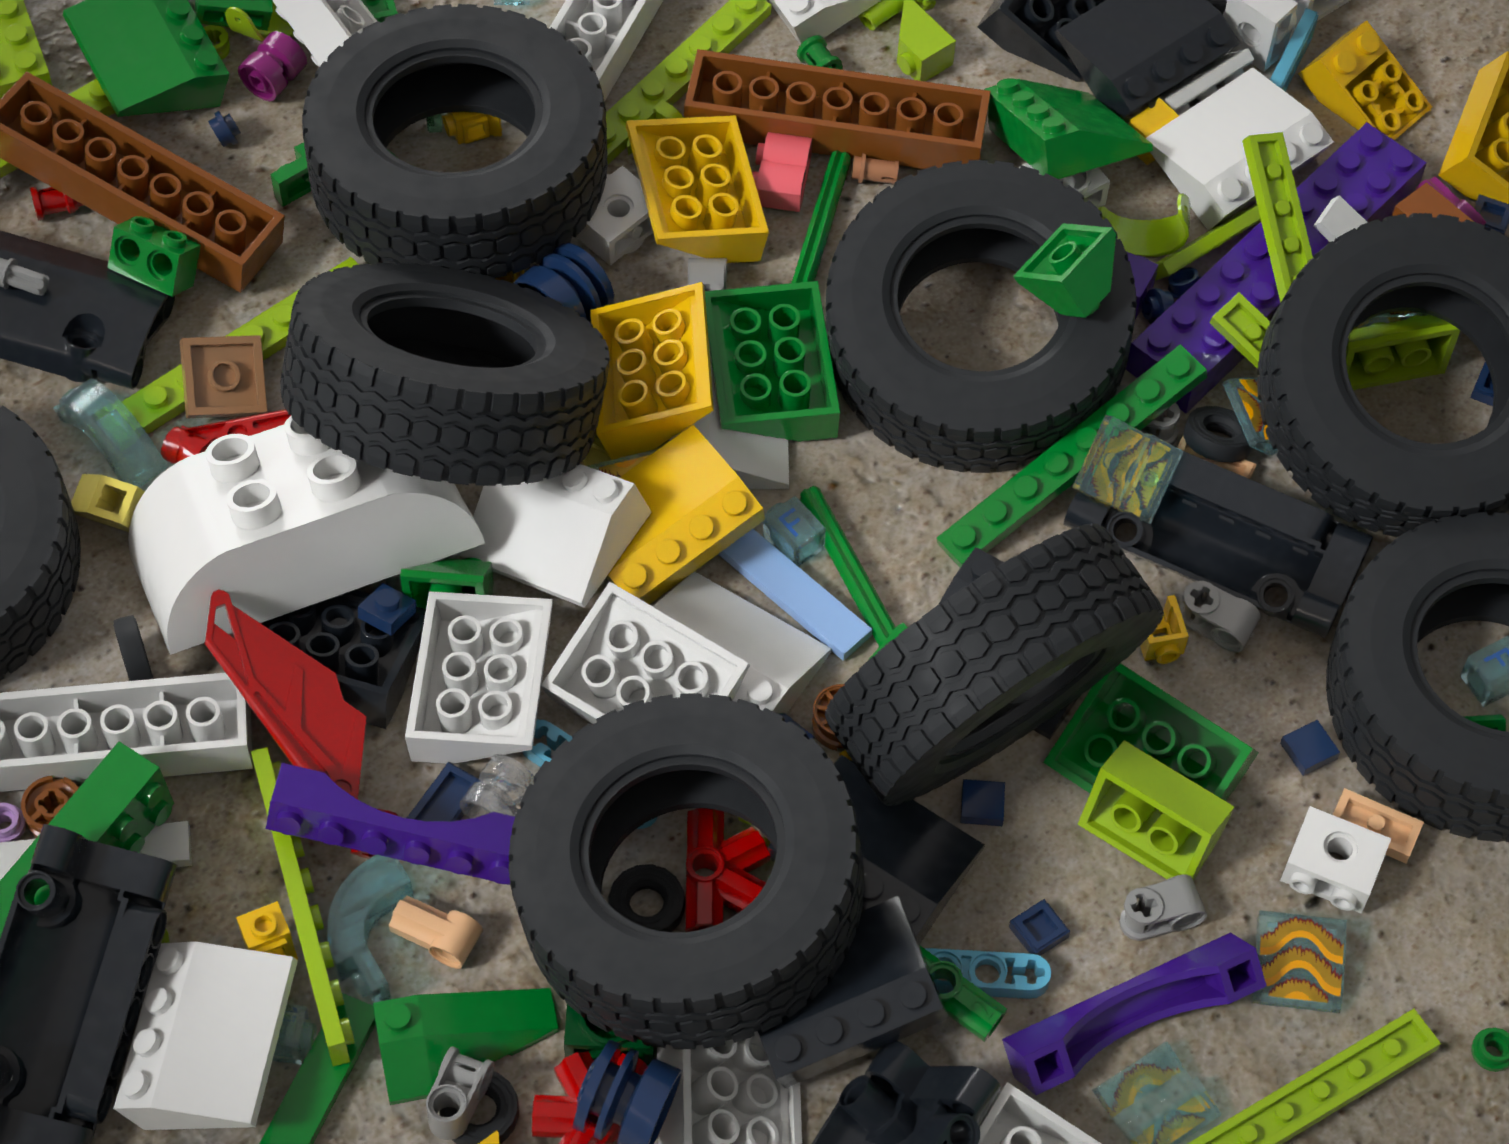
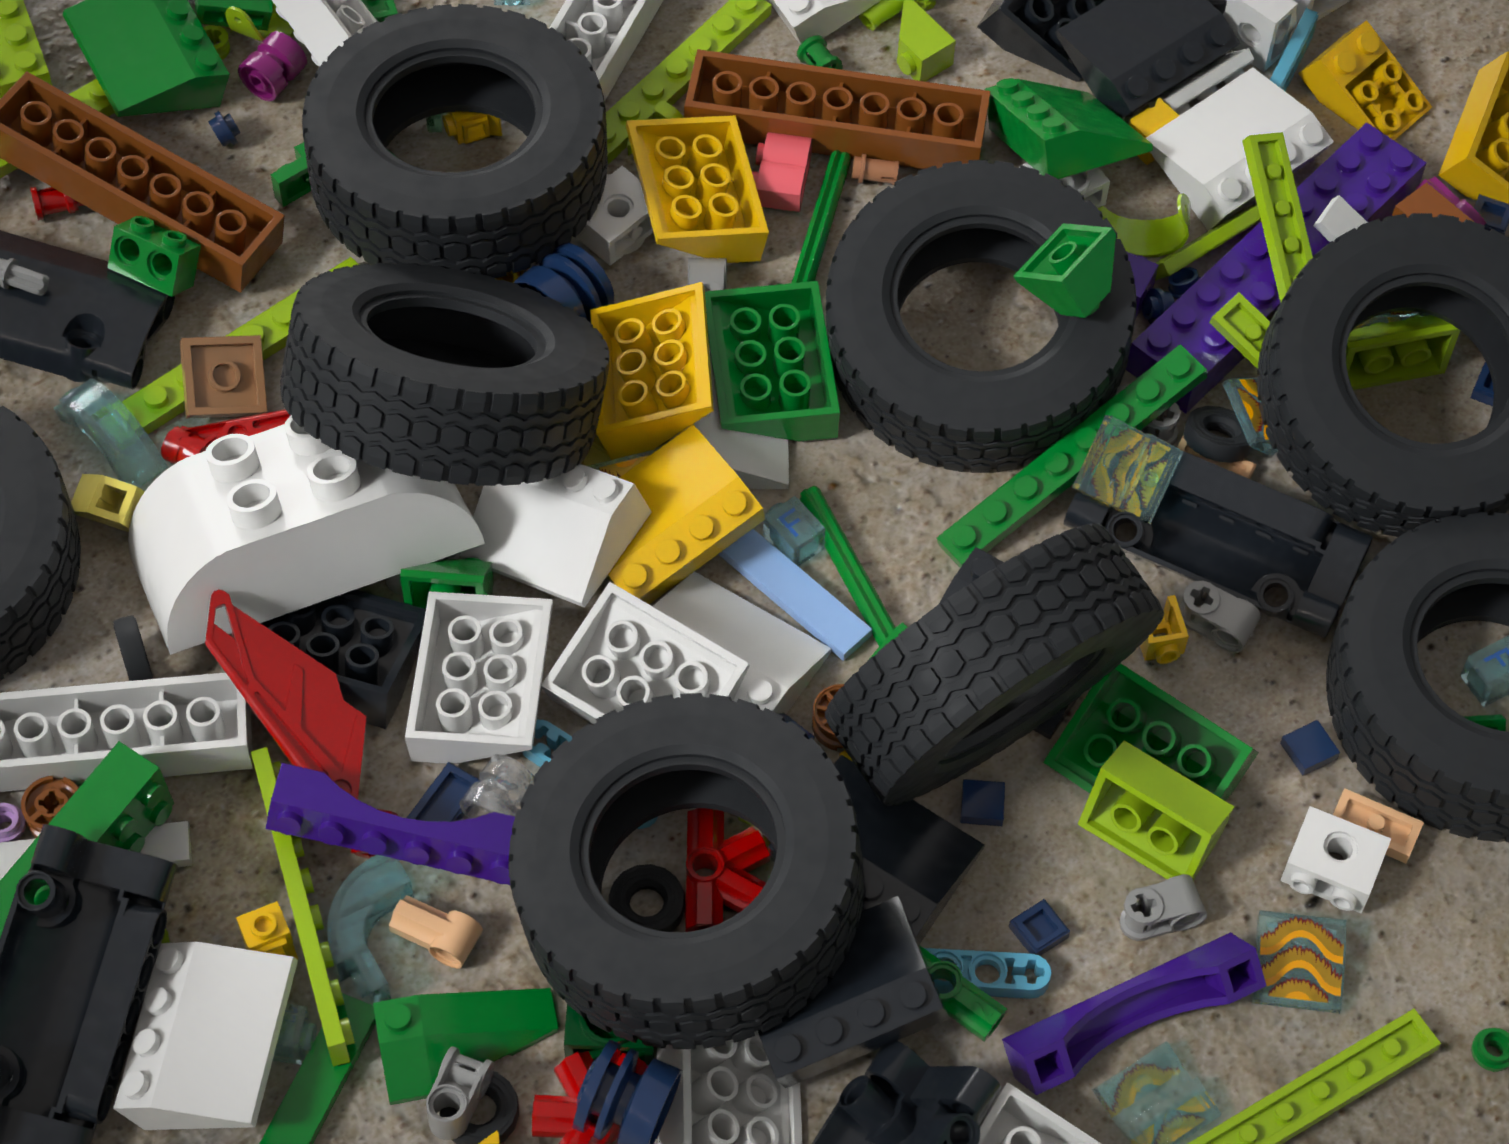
dark blue plate [358,583,416,636] -> none

